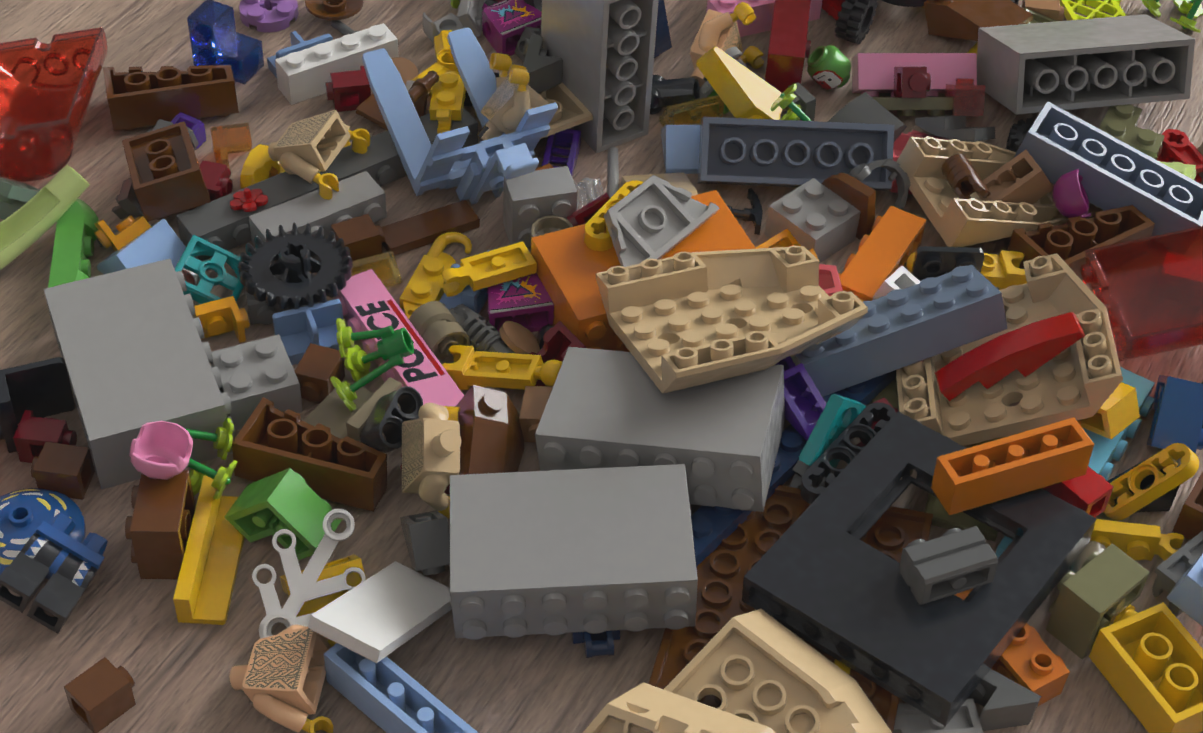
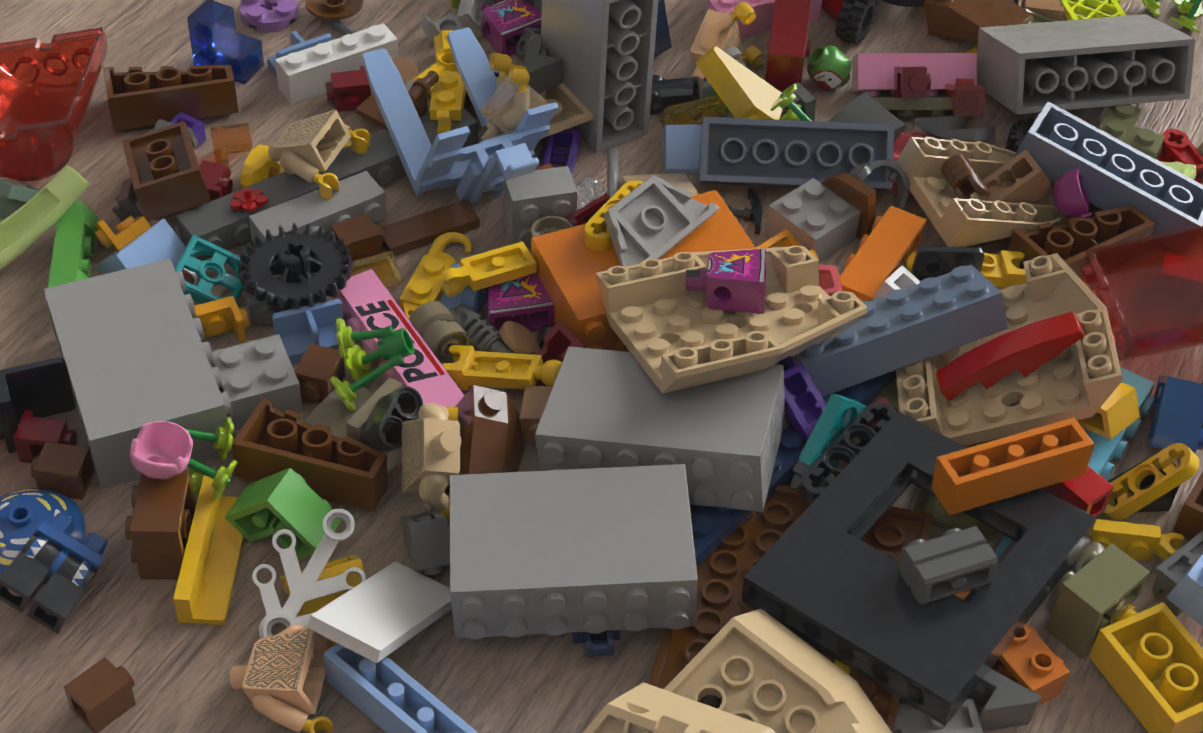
none -> magenta torso [686,249,766,314]

